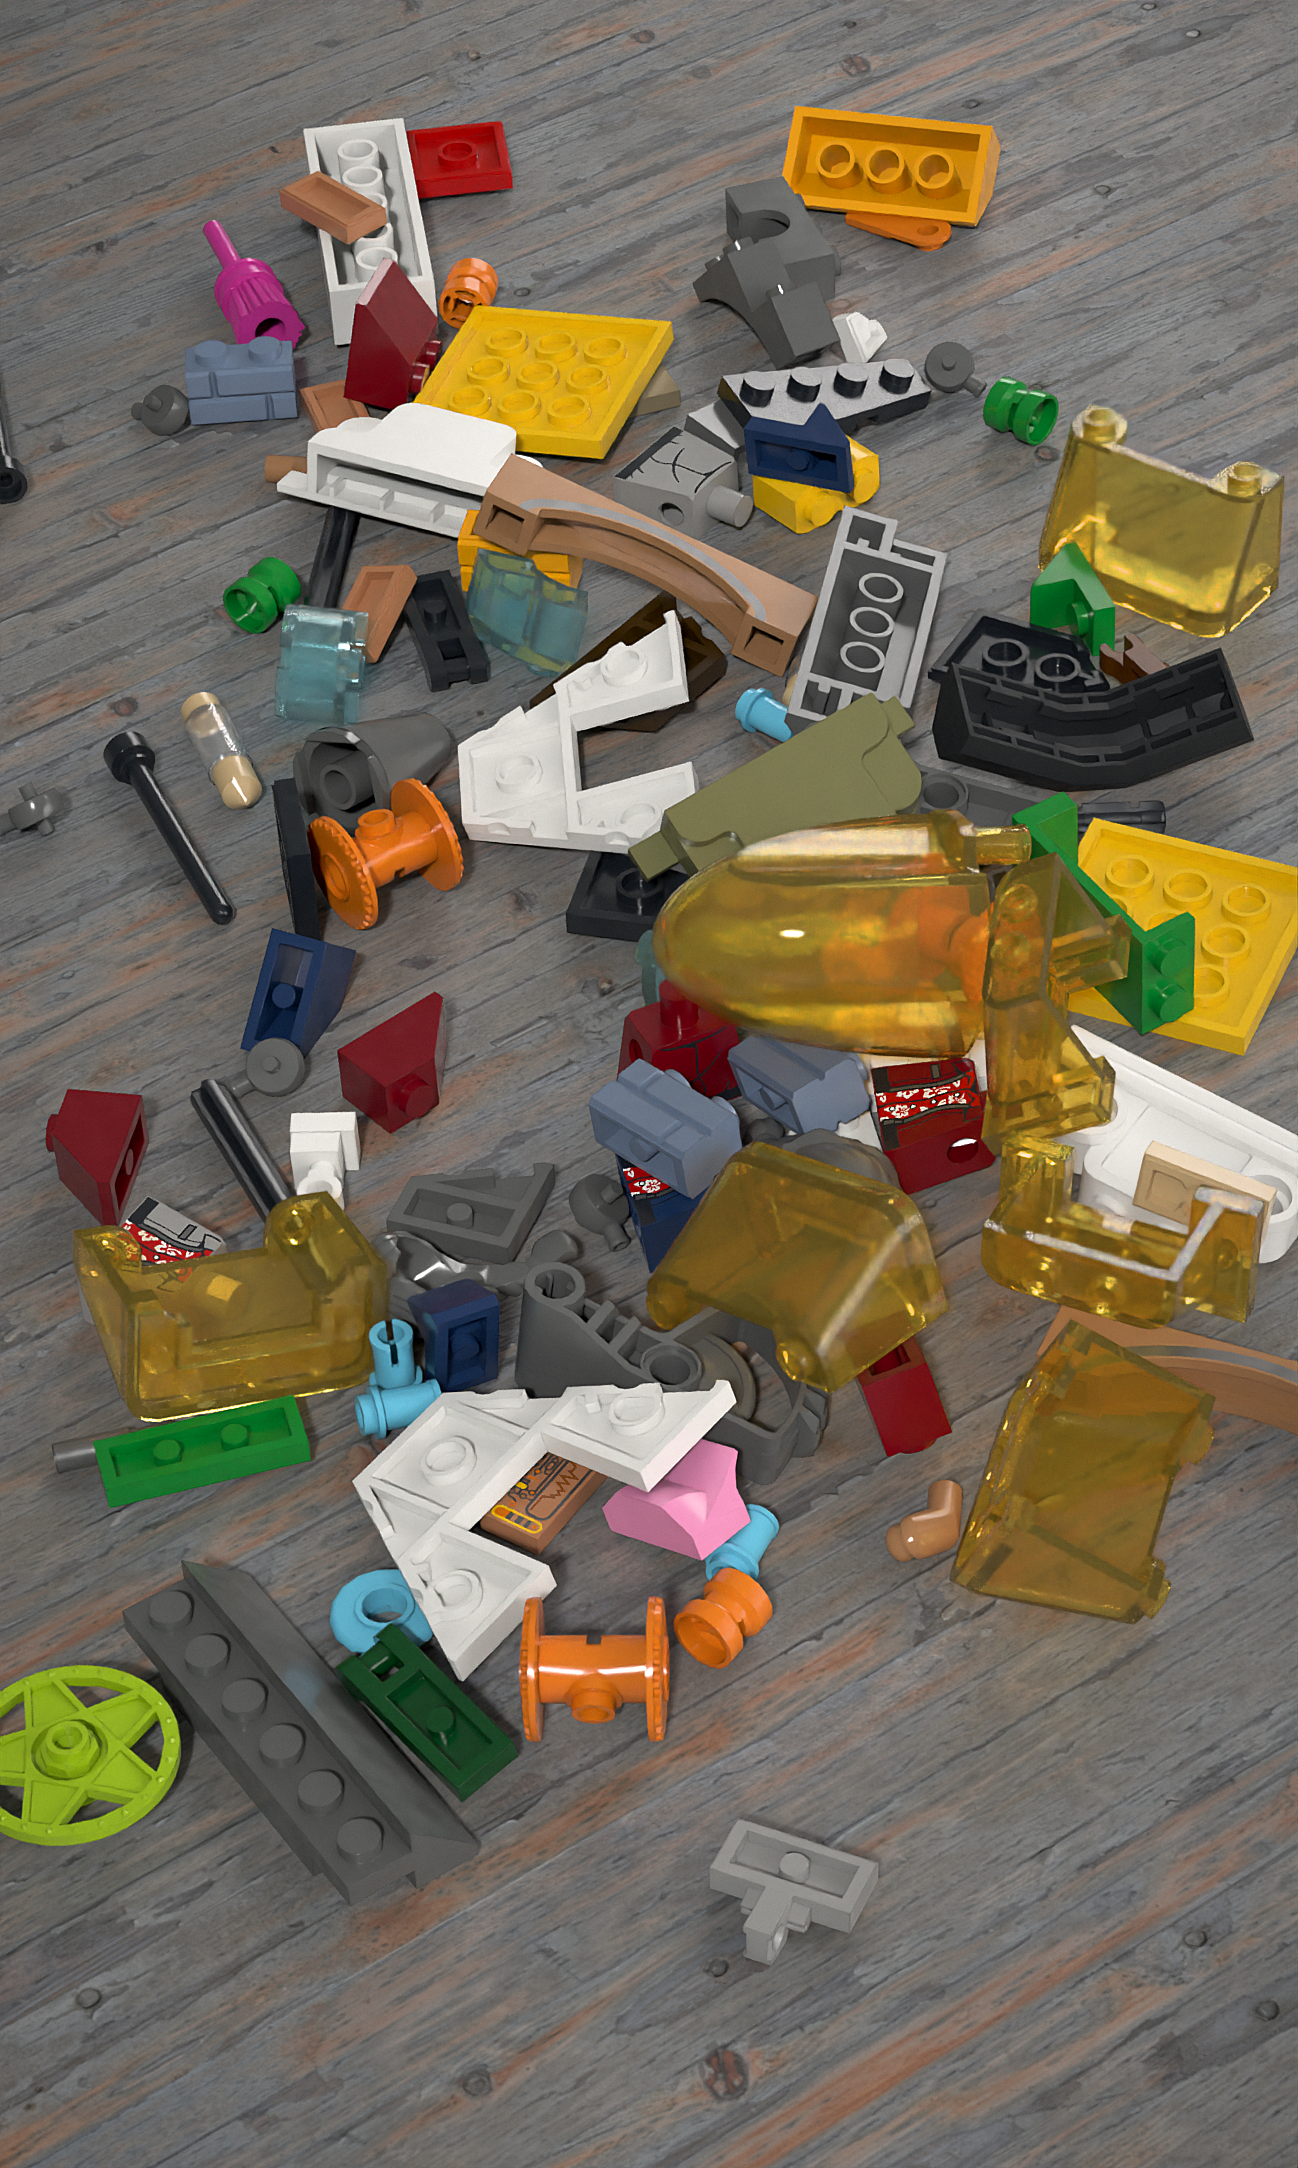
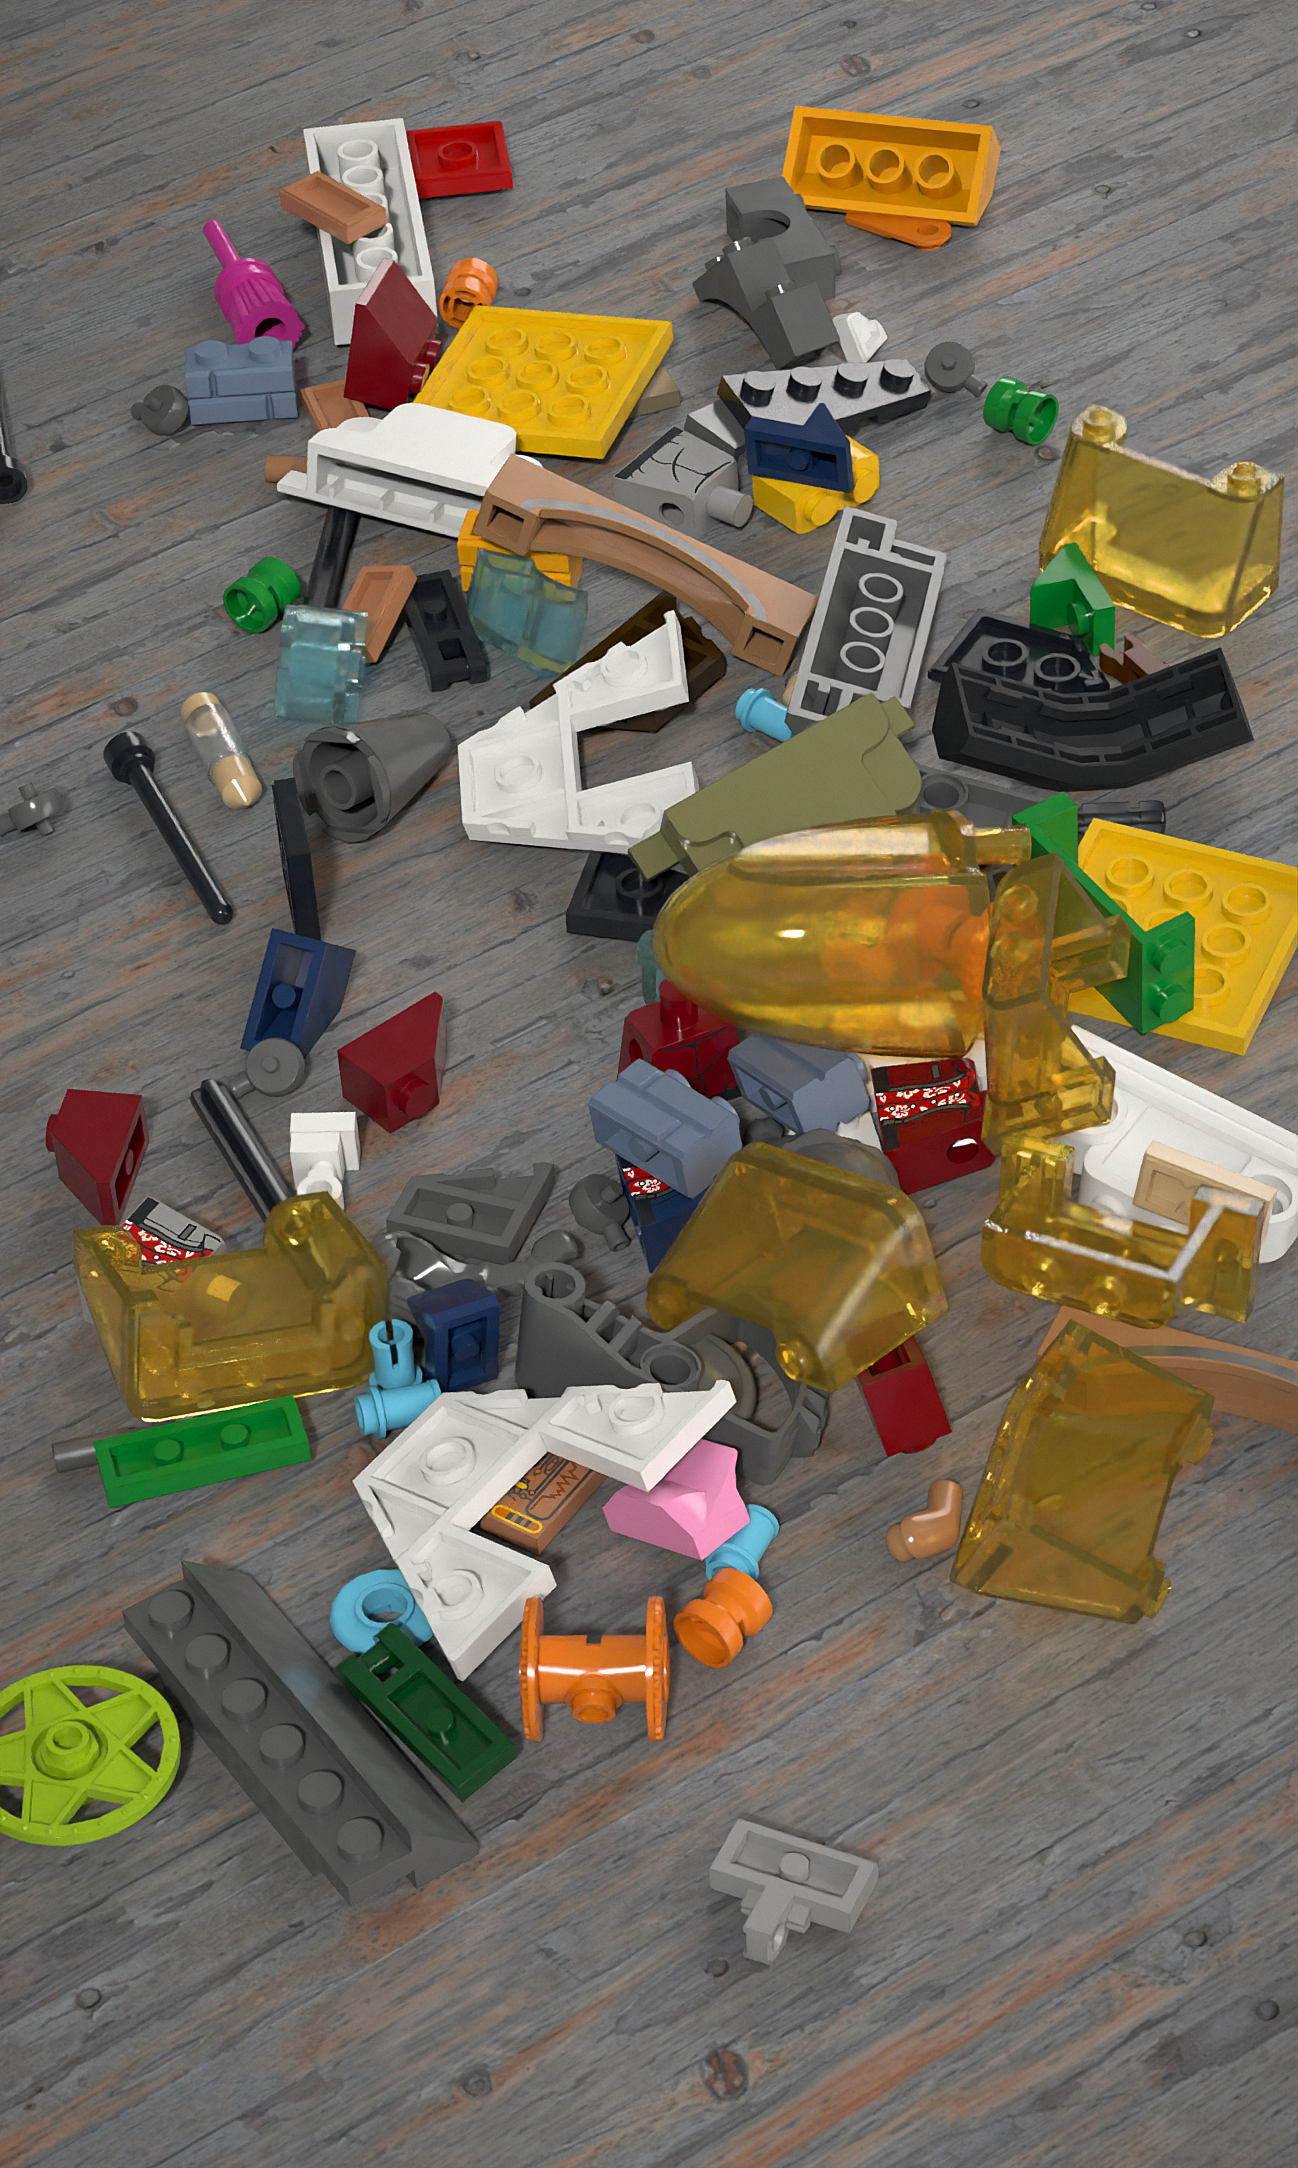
orange hose [306,778,464,930] -> none

